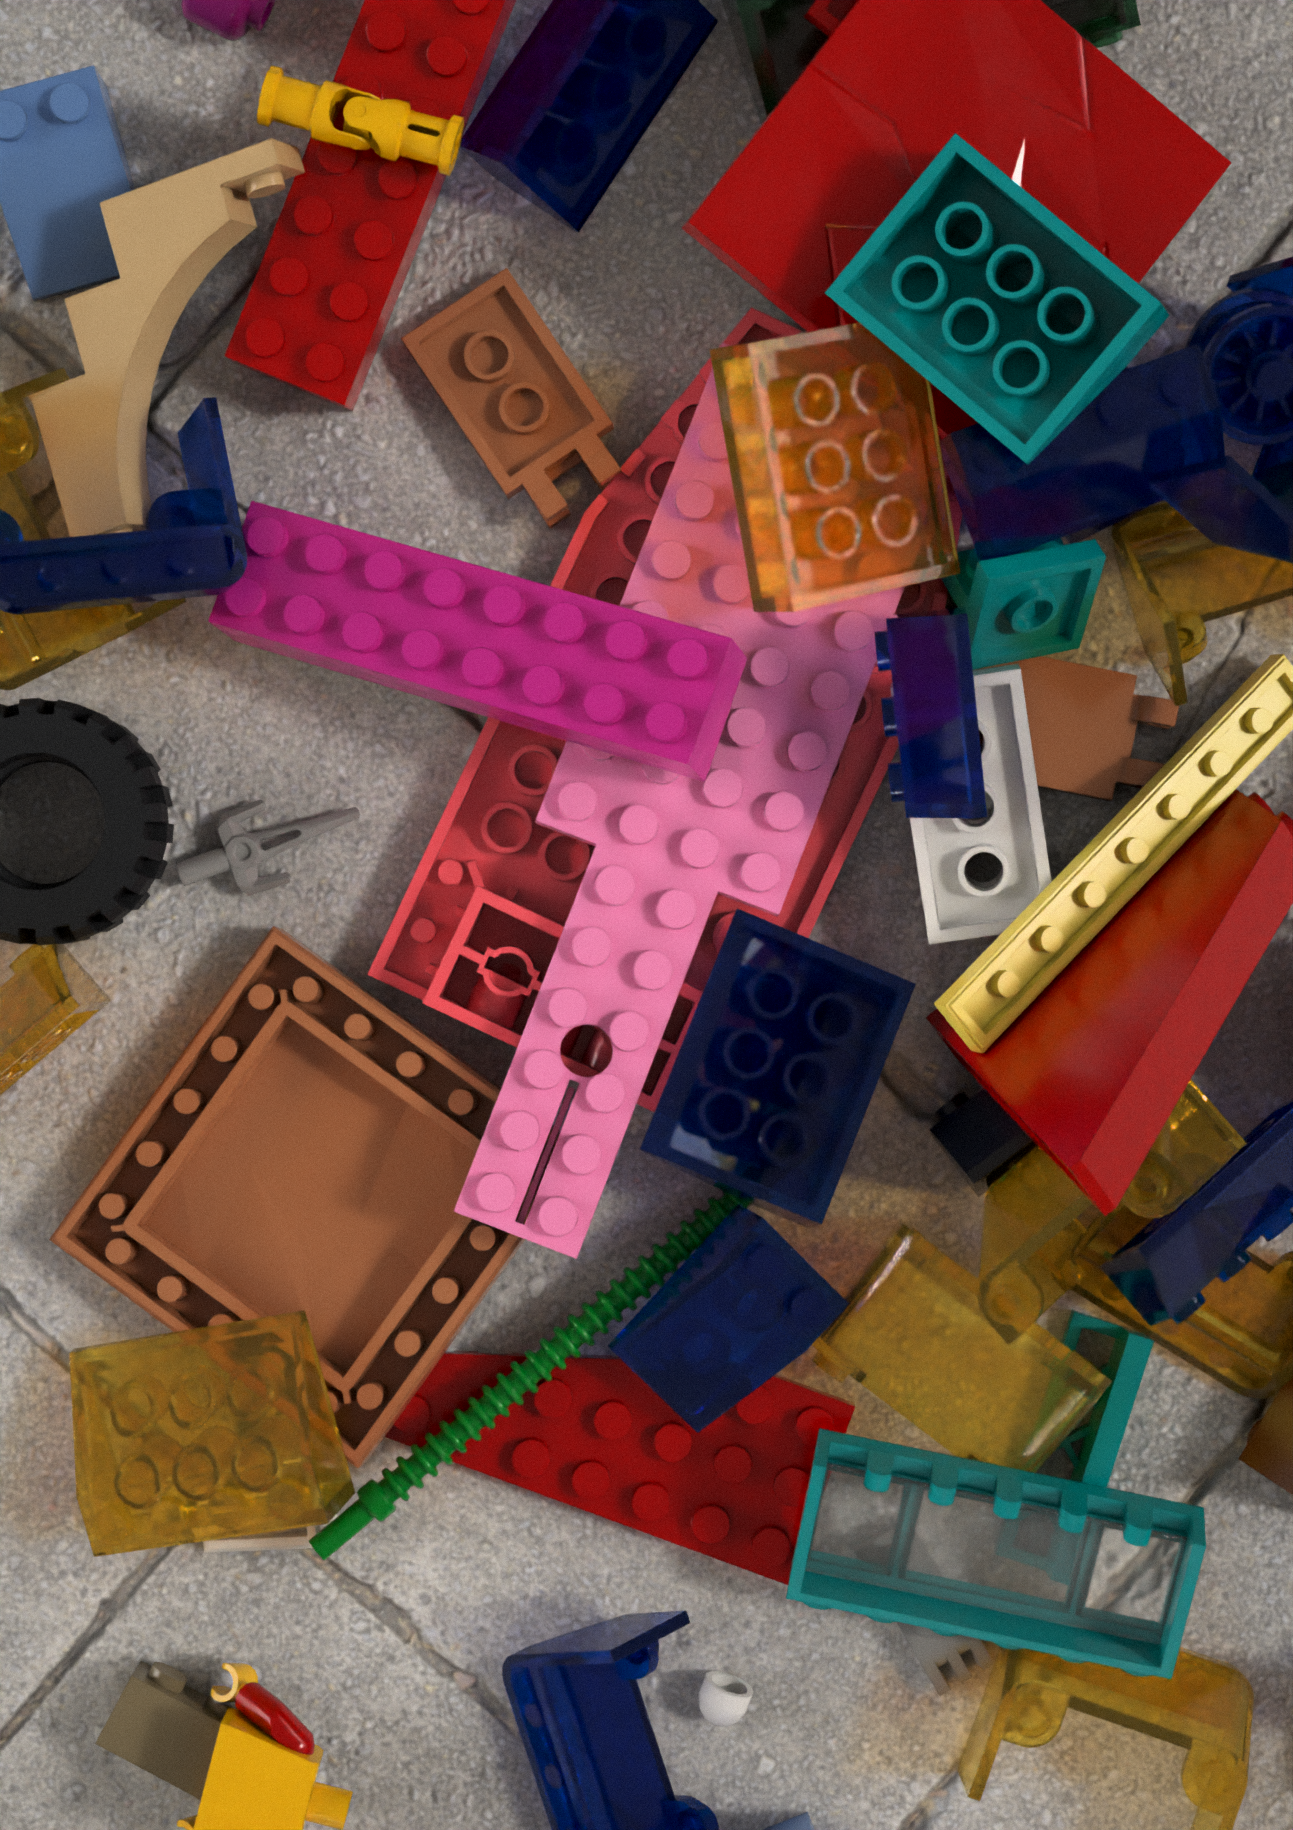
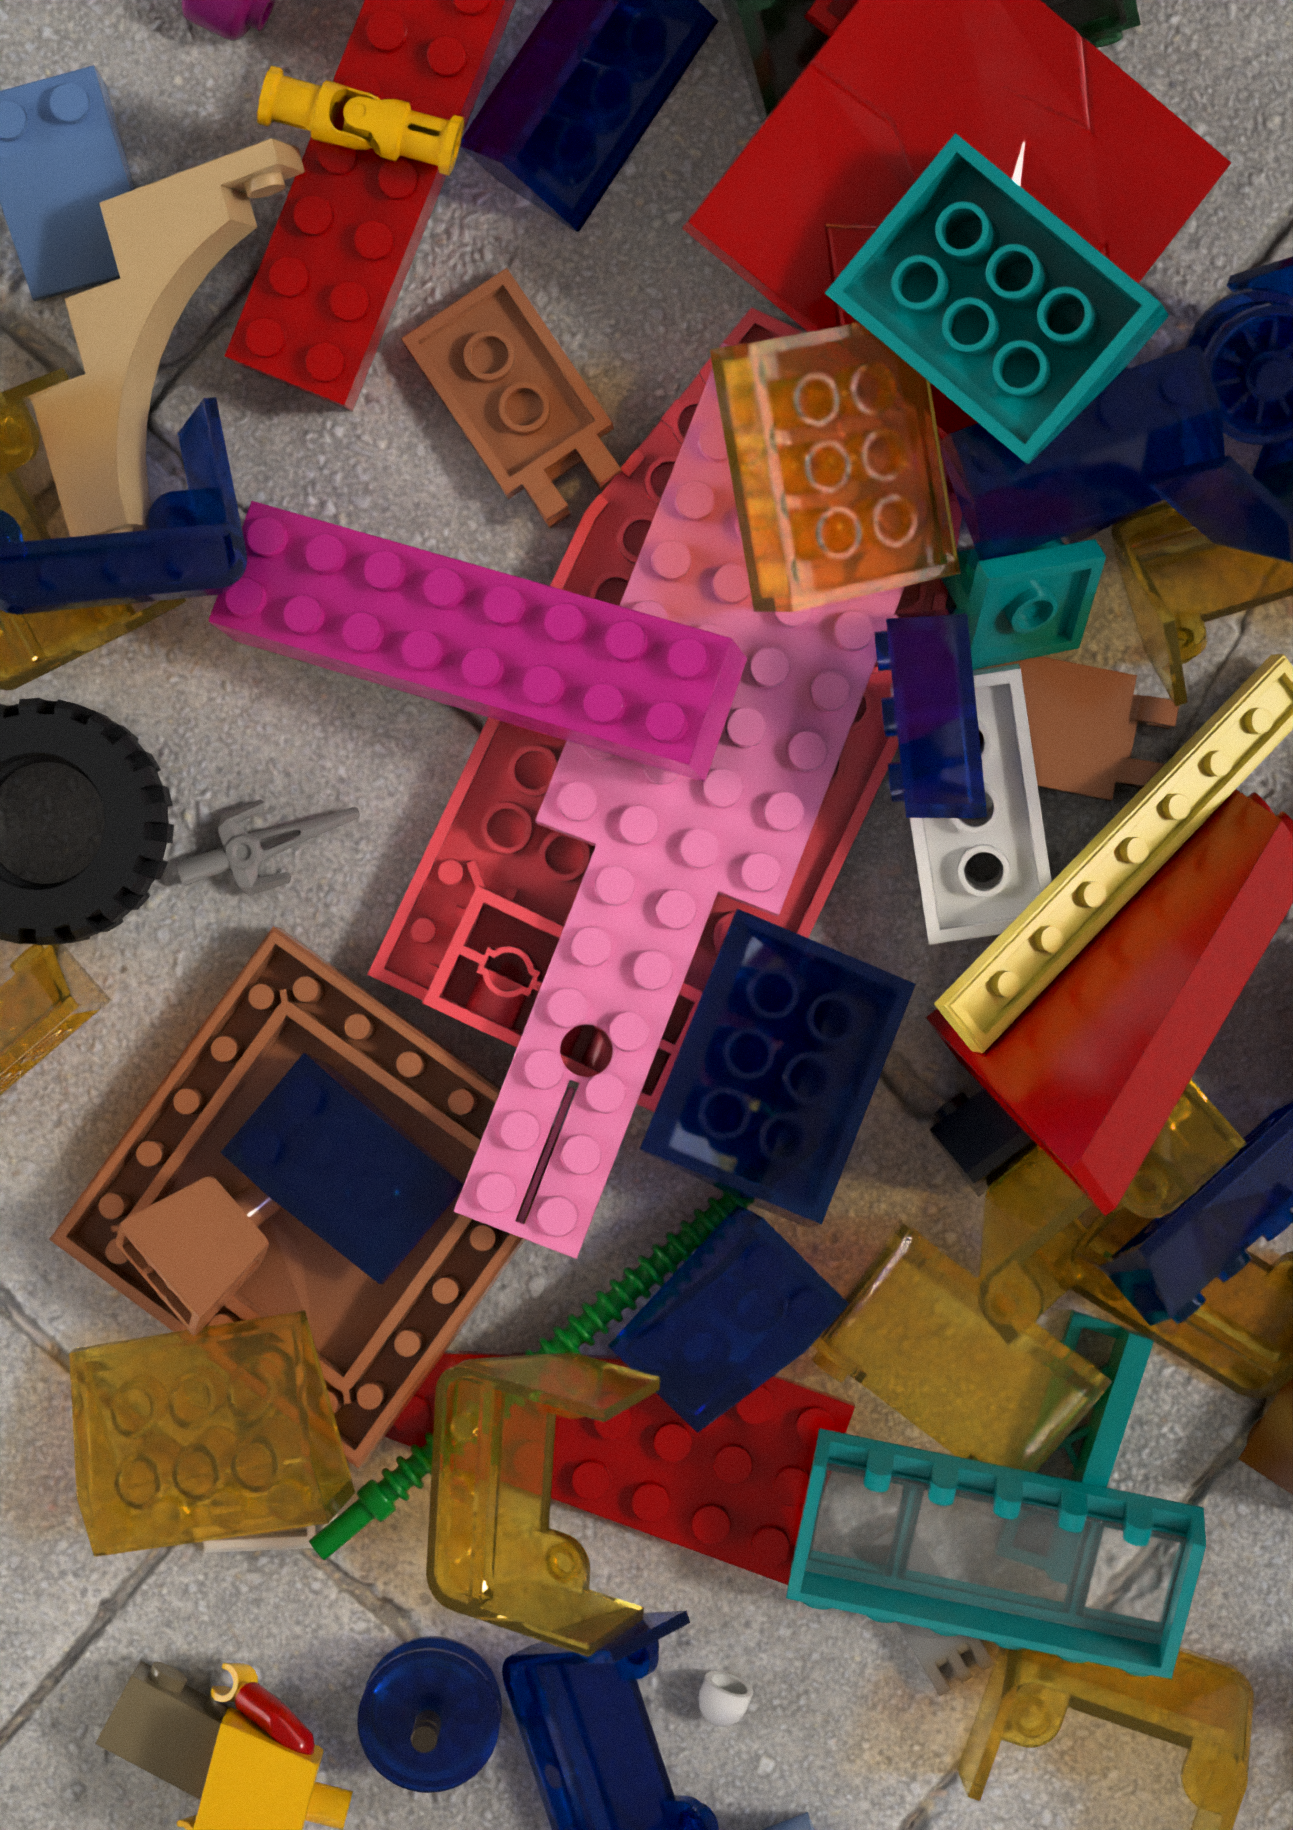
none -> nougat torso [115,1176,280,1336]
none -> clear blue slope [220,1053,464,1285]
none -> clear blue wheel [357,1636,502,1793]
none -> clear yellow windscreen [426,1352,660,1657]

